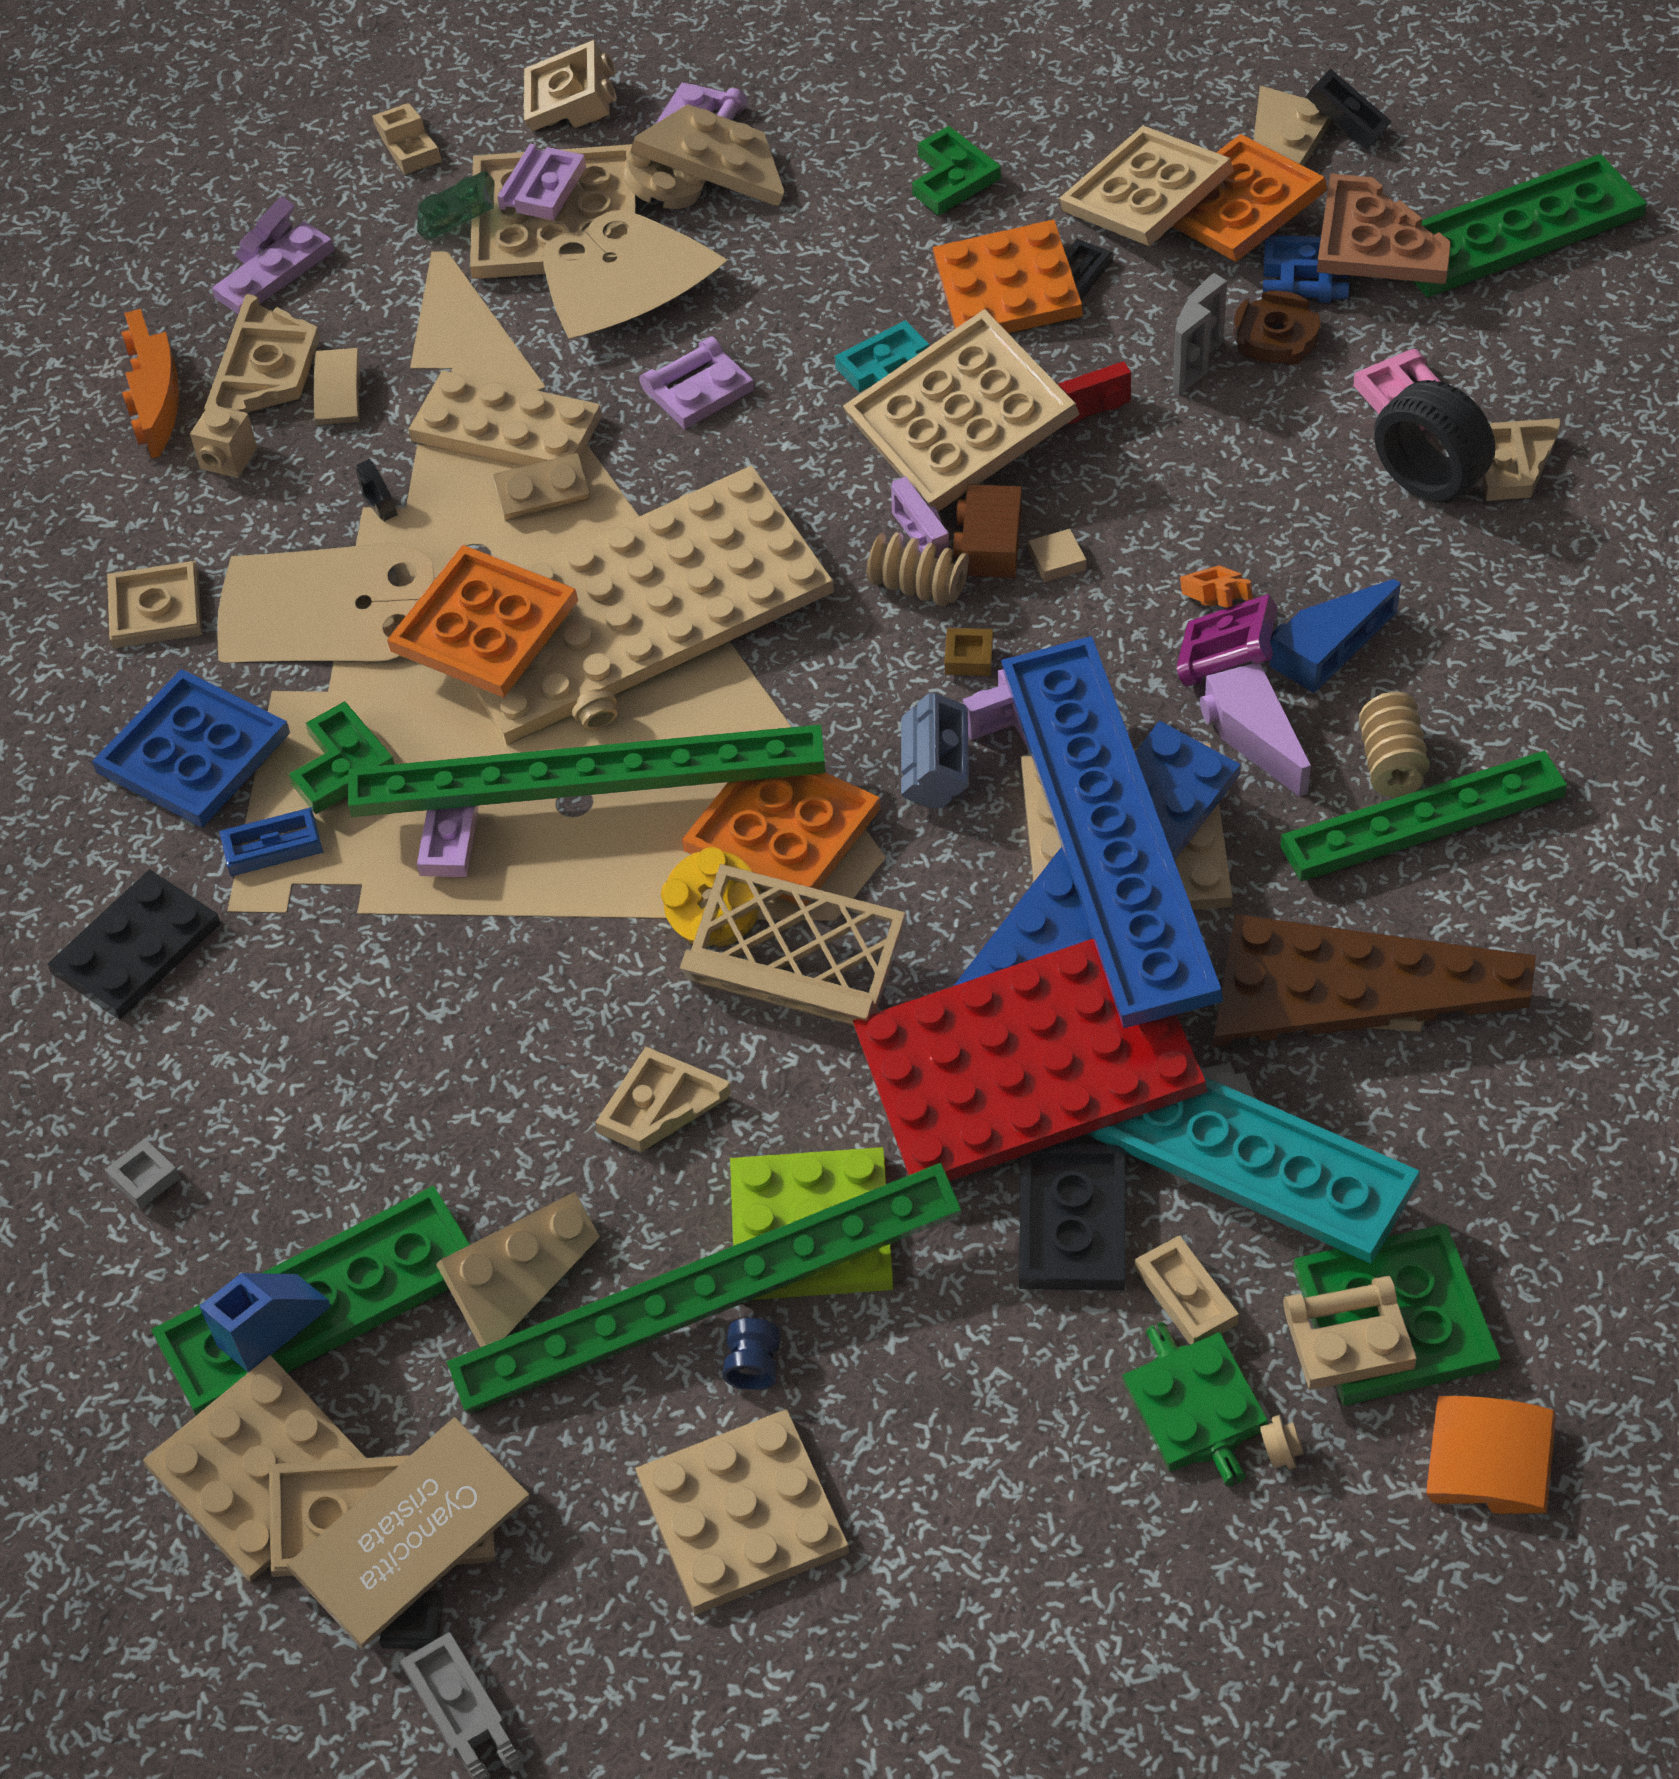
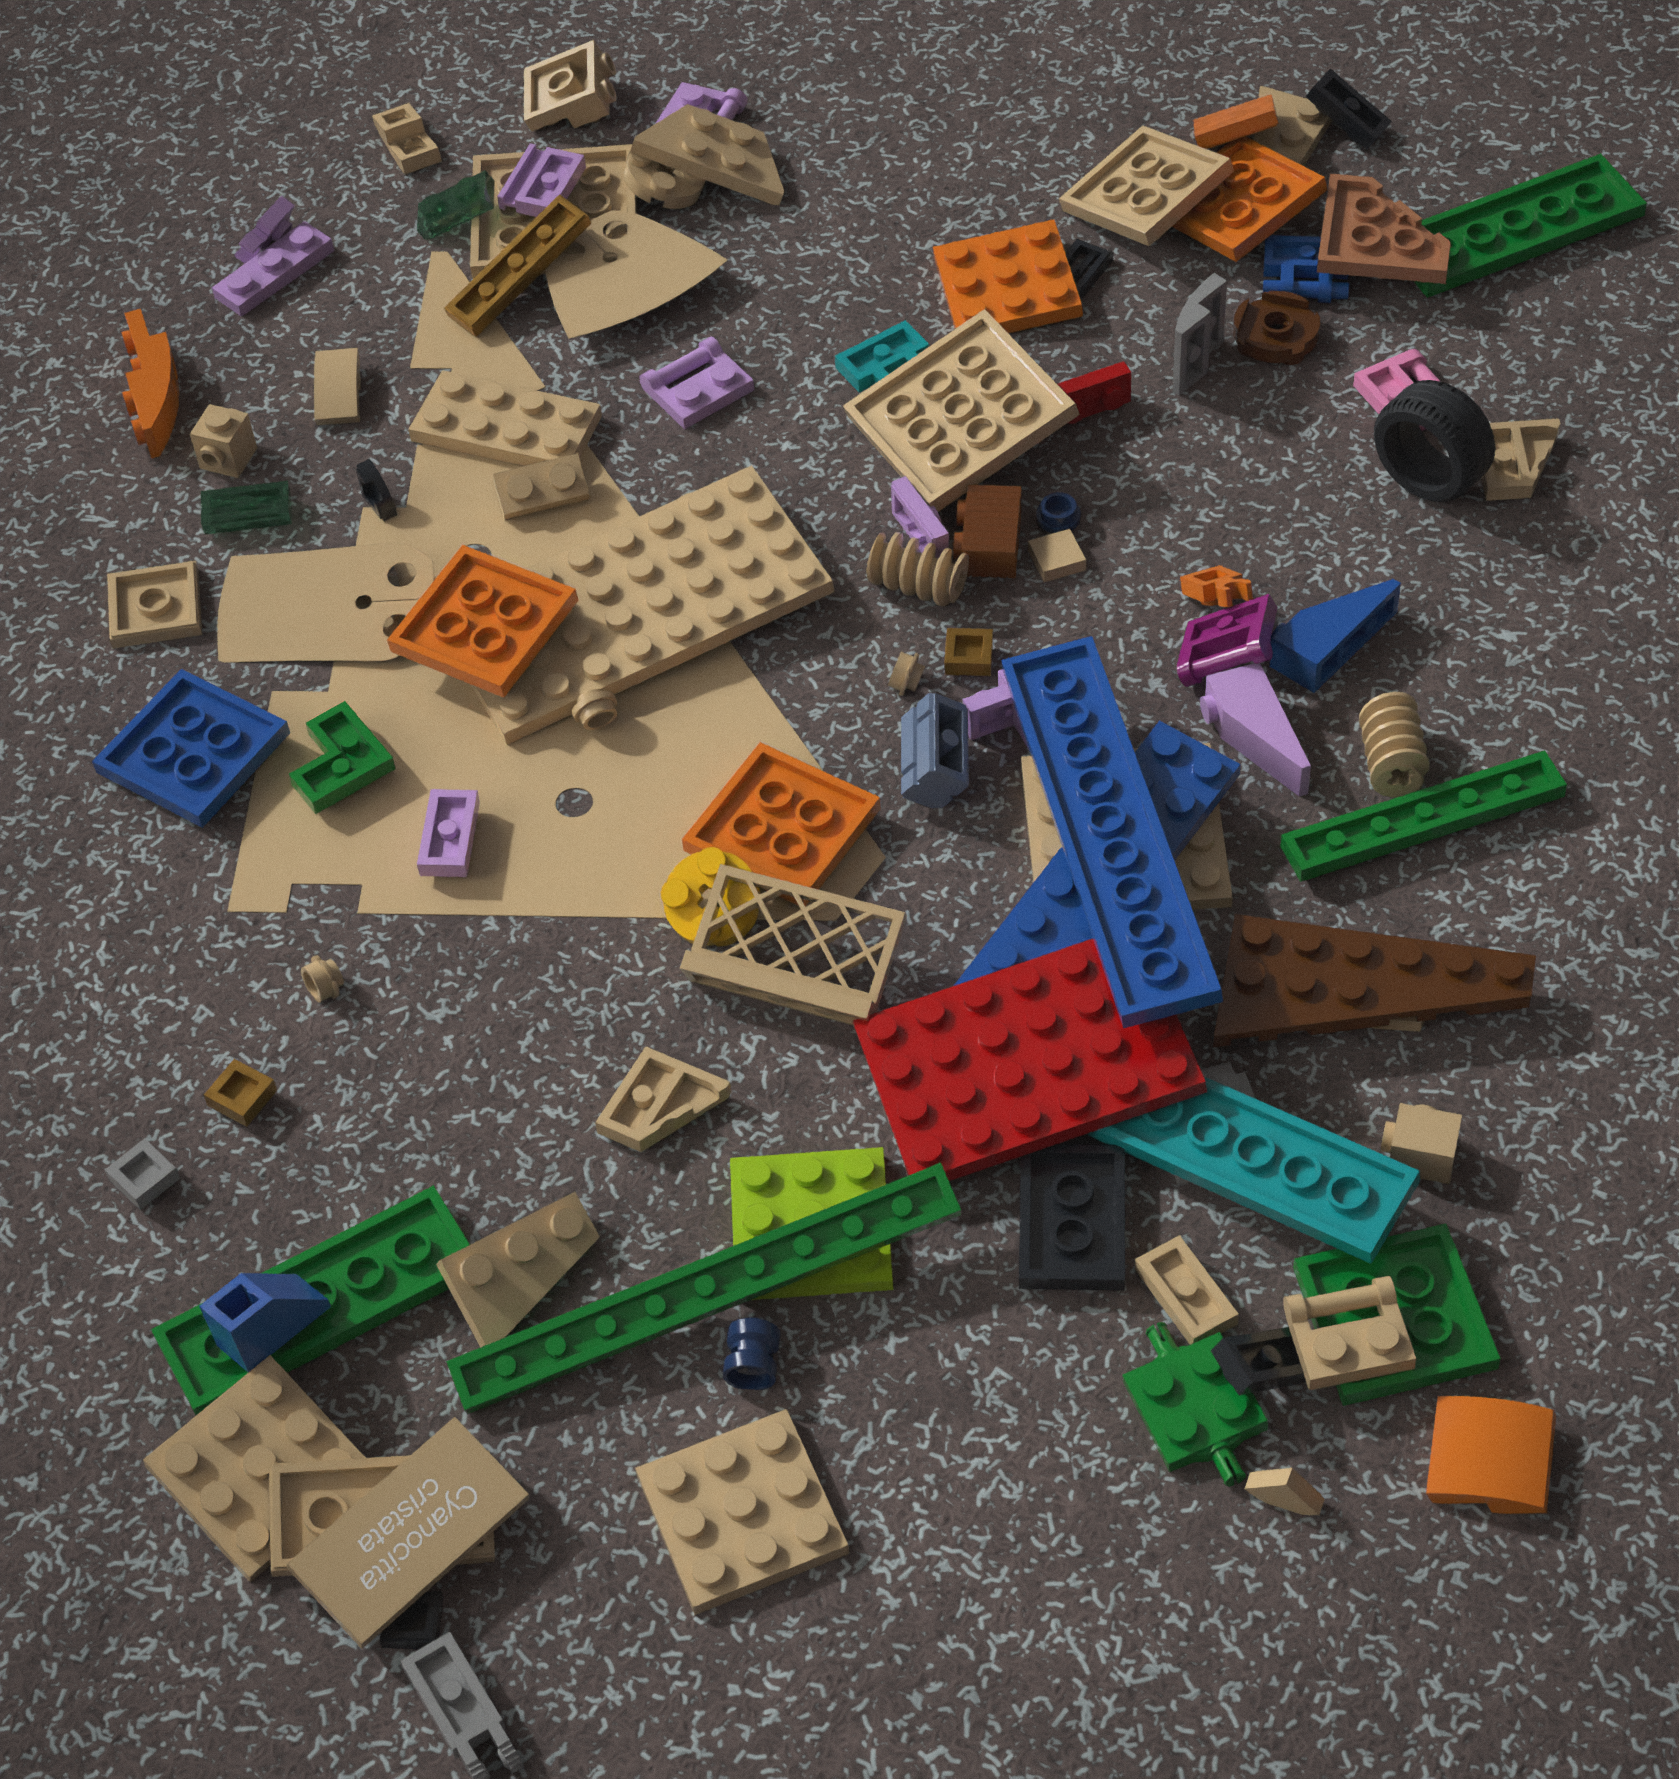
black plate [47,869,221,1020] -> none
tan wing [204,294,320,413] -> none
blue tile [219,807,324,877] -> none
green plate [348,724,826,817] -> none
green plate [912,125,1001,216] -> none
tan plate [1260,1415,1304,1470] -> none
none -> clear green plate [201,481,292,535]
none -> pearl gold plate [204,1059,277,1127]
none -> tan plate [301,955,344,1002]
none -> pearl gold tile [444,194,592,337]
none -> tan plate [888,652,925,696]
none -> dark blue plate [1036,492,1081,533]
none -> orange tile [1193,94,1279,149]
none -> black plate [1211,1327,1306,1396]
none -> tan tile [1244,1468,1325,1516]
none -> tan brick [1380,1103,1462,1184]

